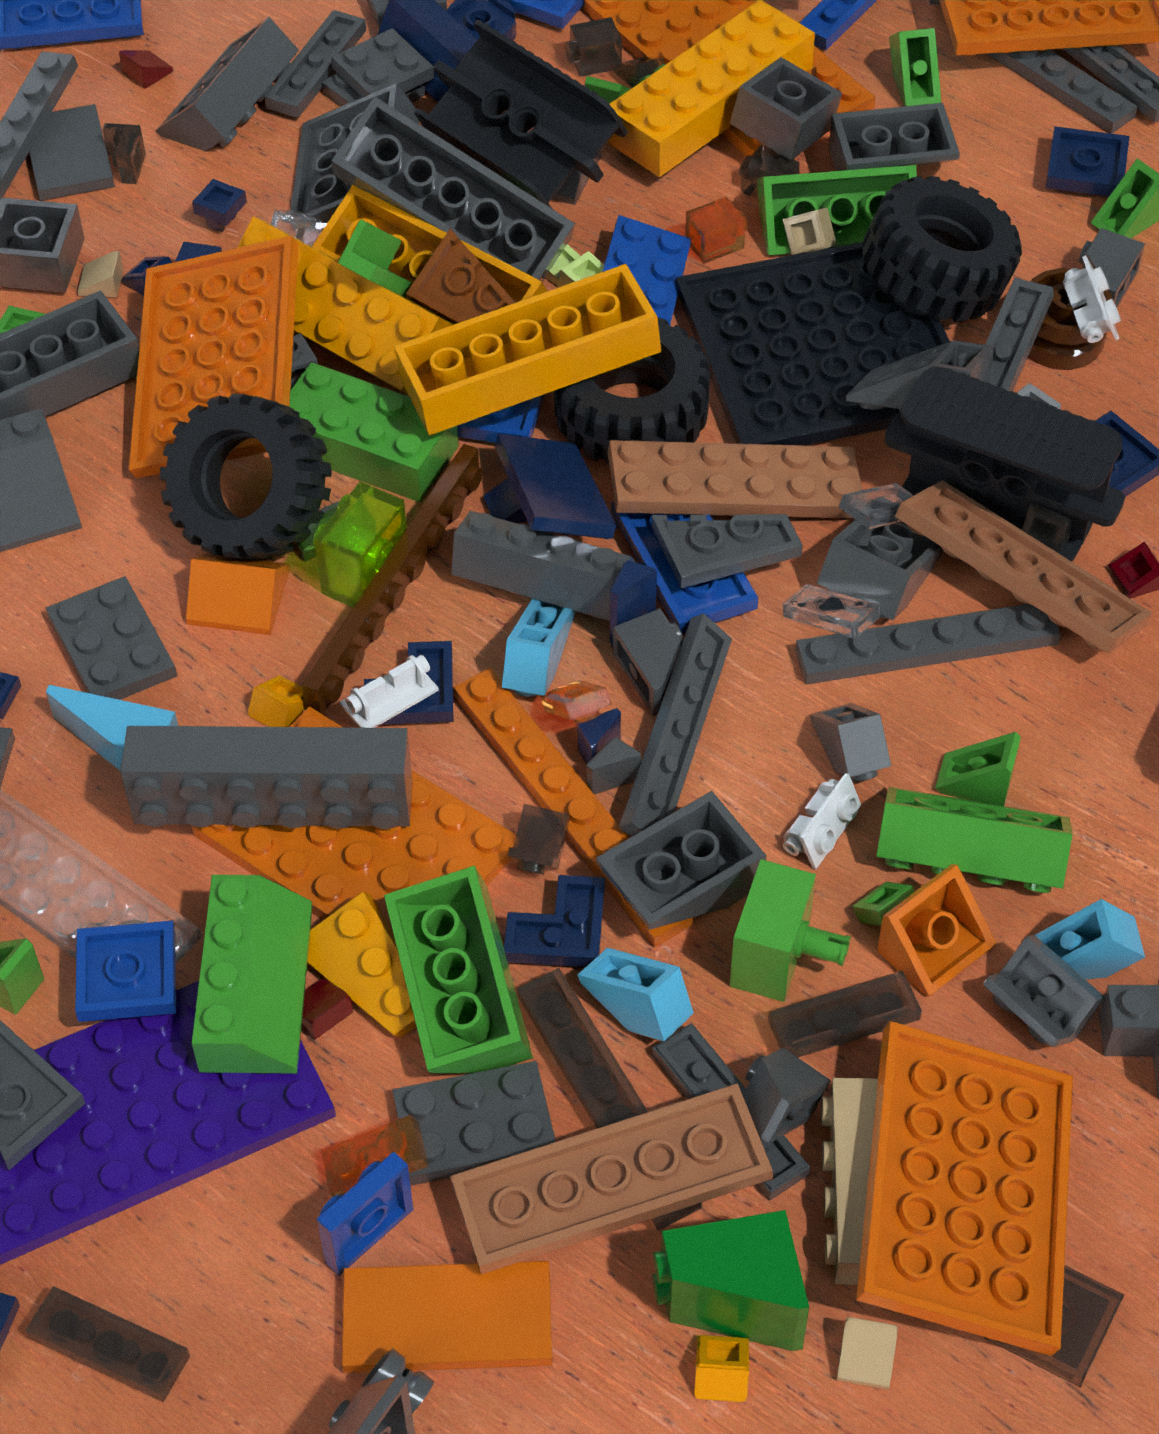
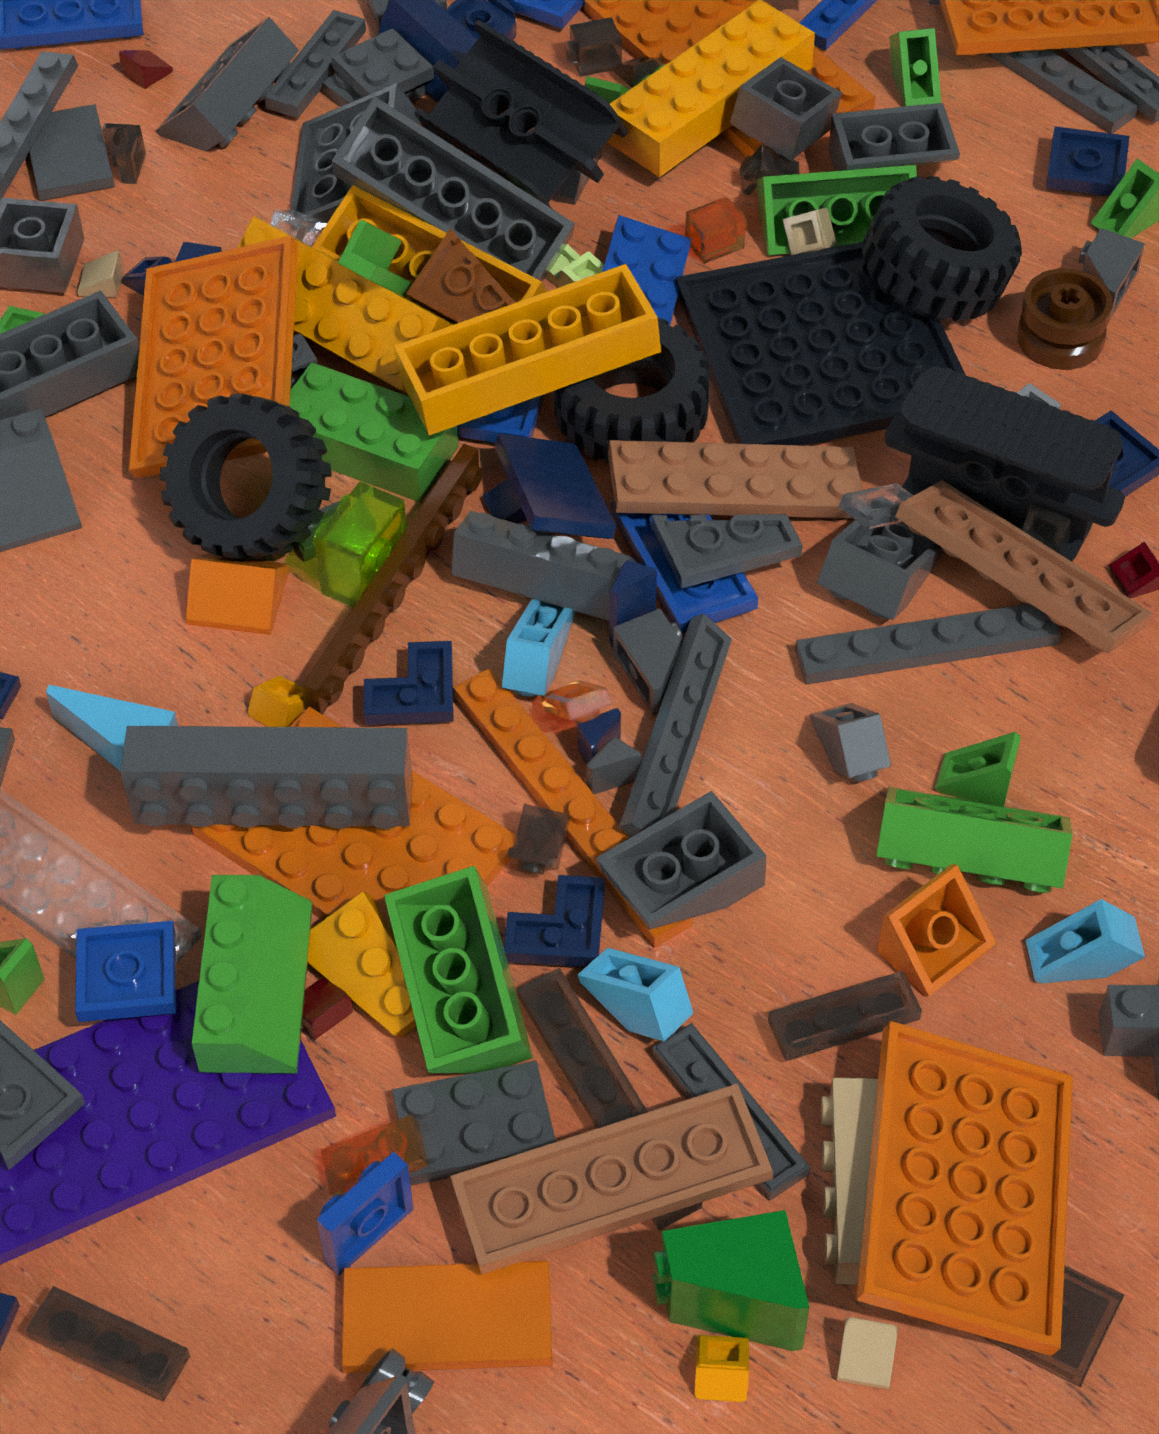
dark grey plate [45,576,177,700] -> none
dark blue tile [192,179,247,232] -> none
white hinge [340,655,439,728] -> none
bright green brick [730,859,851,1002] -> none
dark grey slope [743,1048,831,1144] -> none
clear tile [782,584,880,639] -> none
white hinge [783,773,862,869] -> none
dark grey slope [846,340,994,412] -> none
bright green plate [852,882,915,926] -> none
dark grey bracket [983,935,1105,1047] -> none
dark grey plate [985,277,1054,391] -> none
white hinge [1063,255,1121,343] -> none

